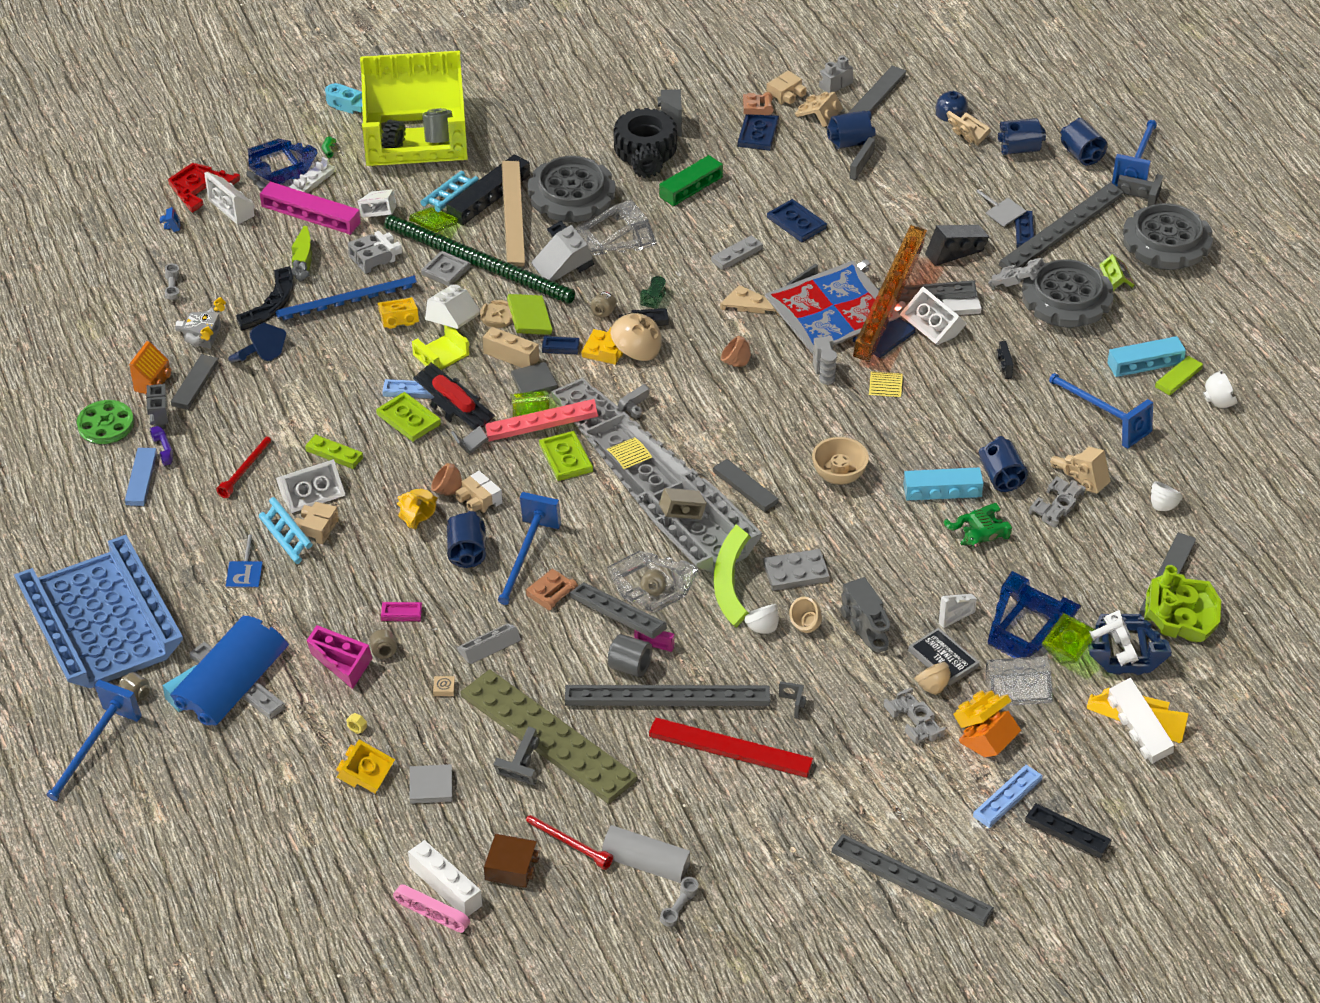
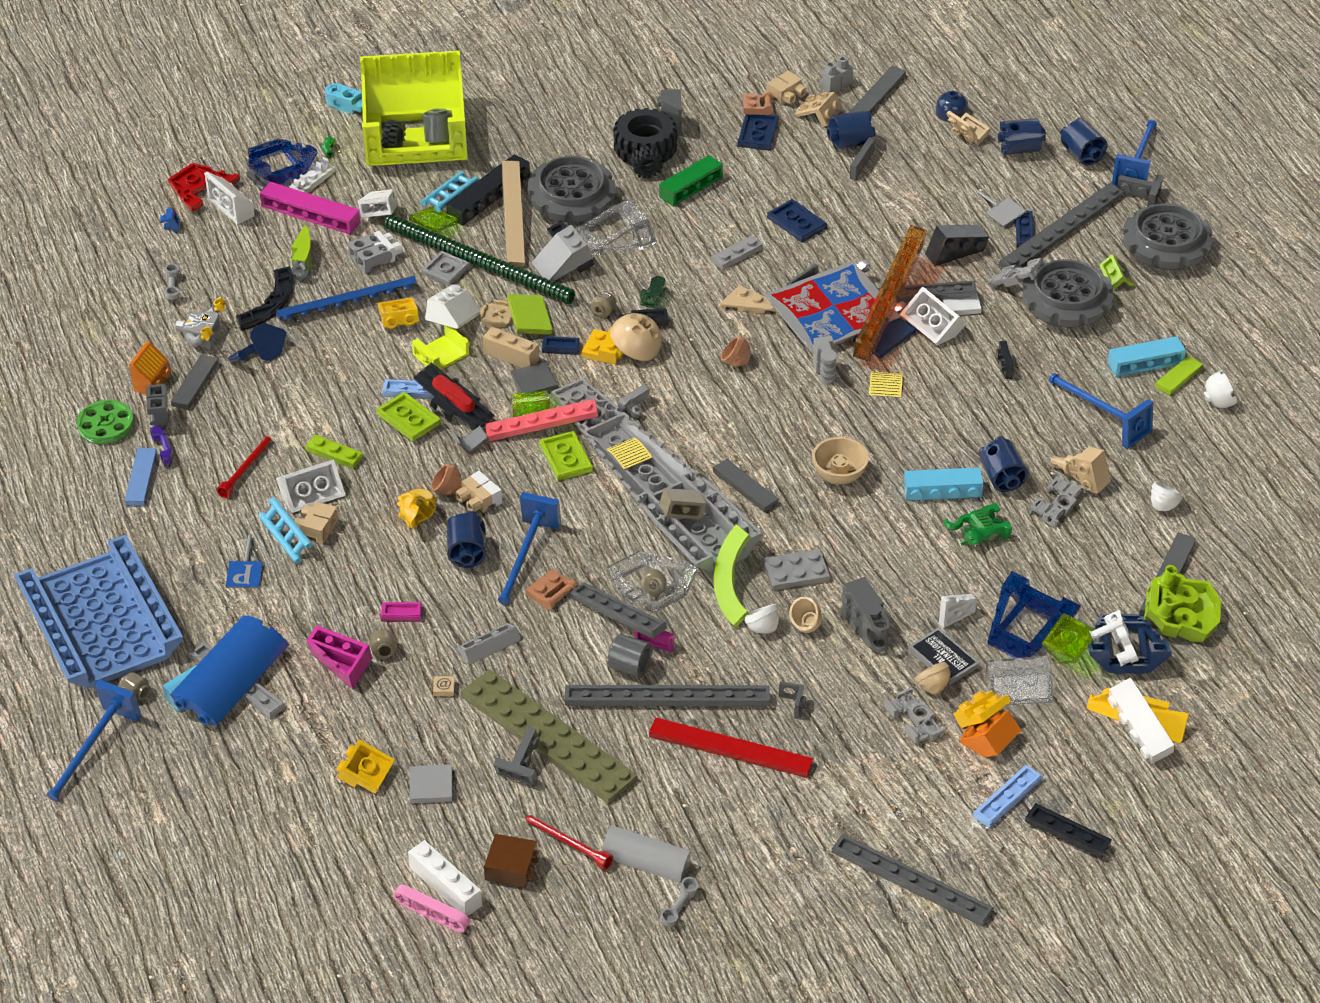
light yellow tile [346,713,367,734] -> none

